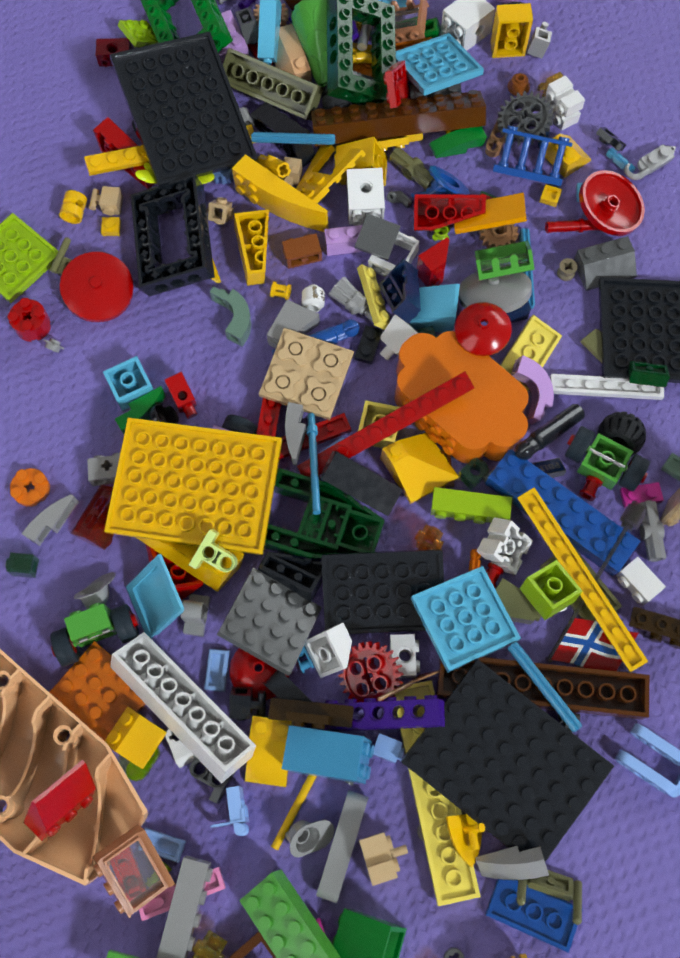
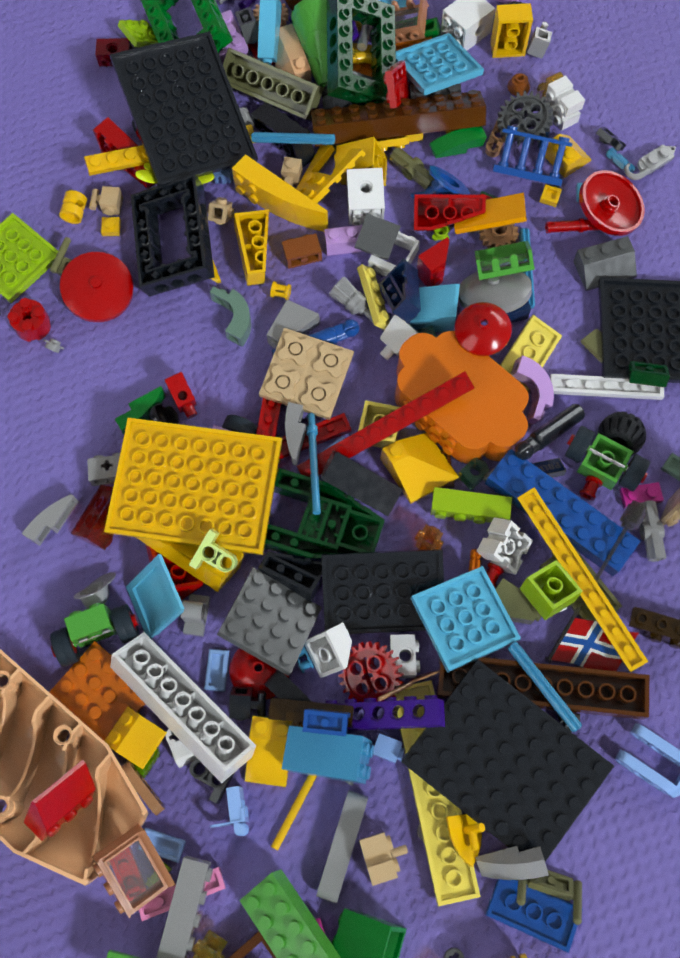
clear green brick [5,552,39,578] -> none
orange plate [10,468,50,507] -> none
medium azure brick [103,356,154,411] -> none
yellow piece [256,154,291,178] -> none
light grey piece [285,820,335,858] -> none
white head [301,284,325,312] -> none
black plate [355,325,383,365] -> none
dark grey arm [387,191,413,208] -> none
dark tan wheel [557,258,578,281] -> none
white brick [616,557,666,606] -> none
none -> medium nougat beam [121,761,165,816]
none -> blue panel [302,708,351,736]

